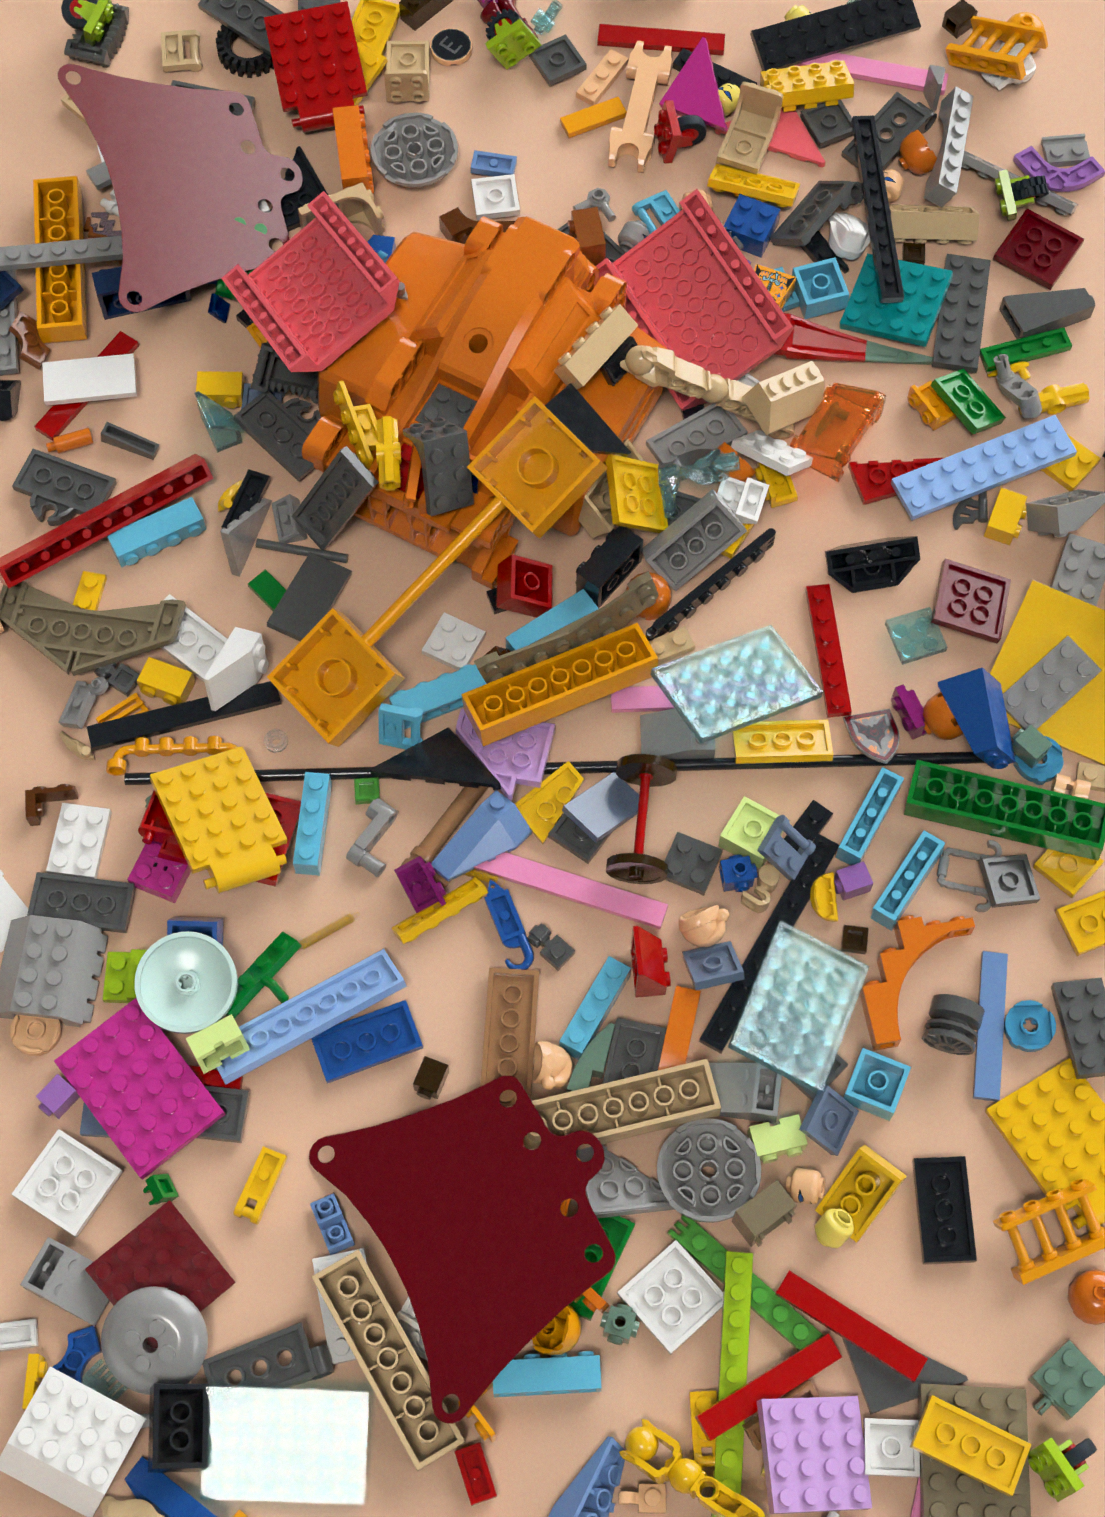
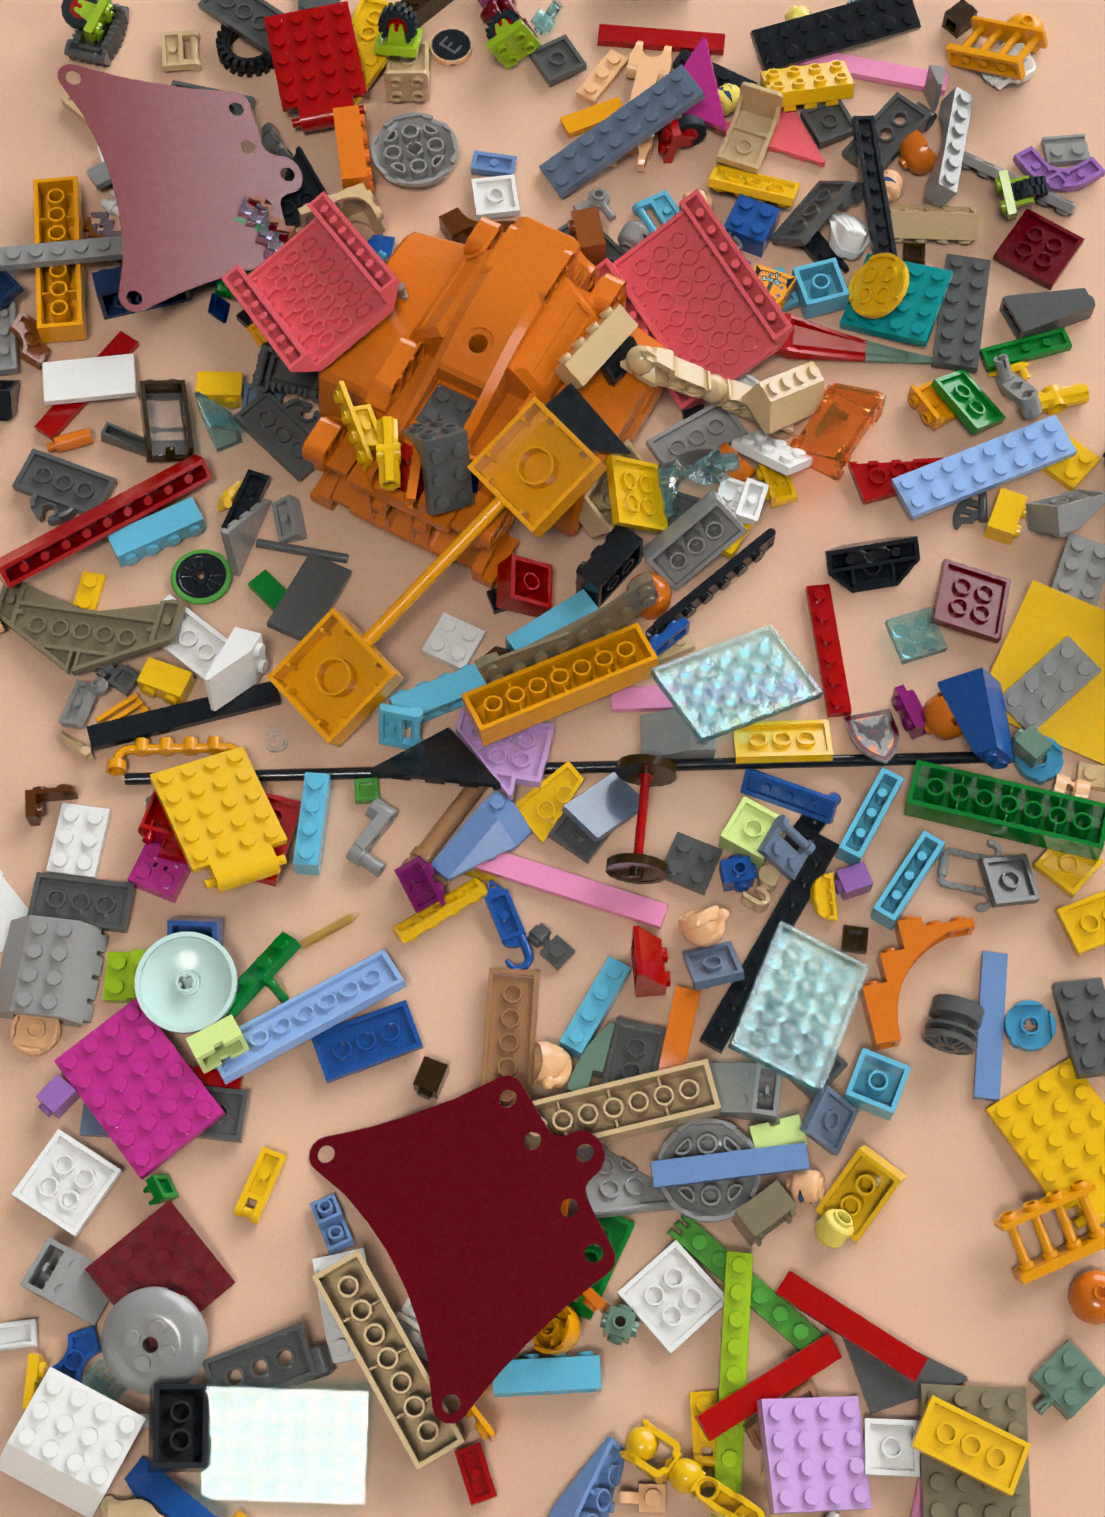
dark grey plate [292,446,379,550] -> none
black plate [912,1156,977,1265] -> none
lime plate [1028,1437,1097,1502] -> none
none -> door [138,379,194,462]
none -> black wheel [171,549,232,605]
none -> clear purple piece [240,196,297,252]
none -> dark grey bar [261,122,294,160]
none -> plate [374,1,423,59]
none -> sand blue plate [539,64,706,199]
none -> blue plate [648,616,690,657]
none -> medium blue tile [650,1142,810,1189]
none -> blue piece [740,768,841,824]
none -> yellow tile [848,253,909,319]

